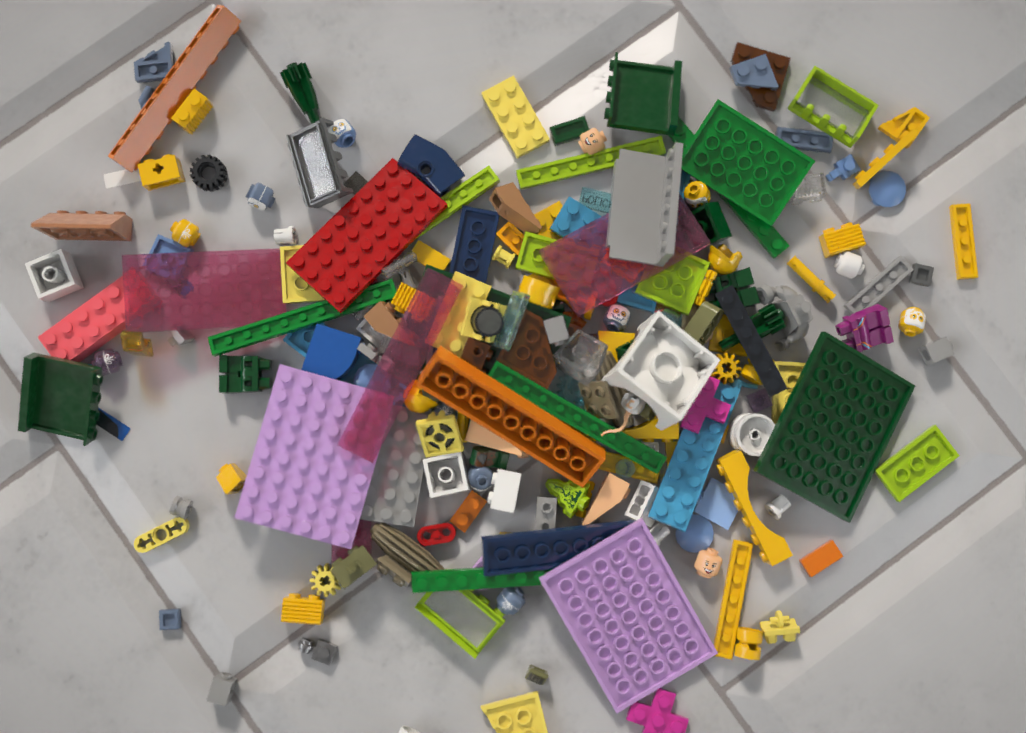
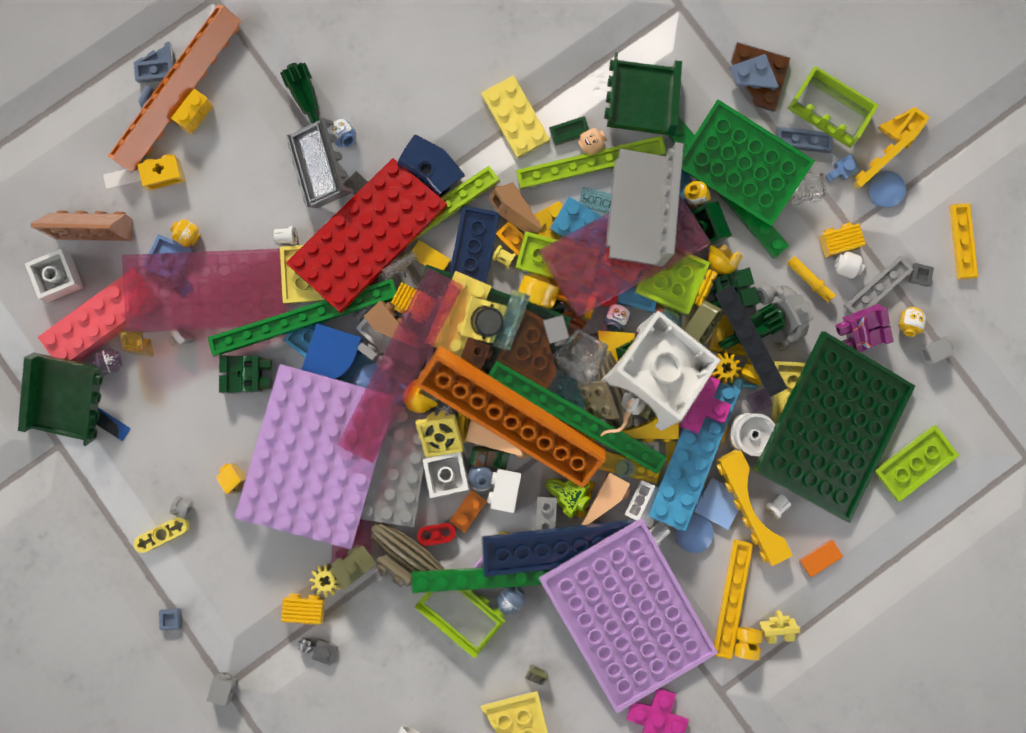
black tyre [190,155,228,192] -> none
sand blue head [245,182,276,211] -> none
light nougat head [694,548,723,579] -> none

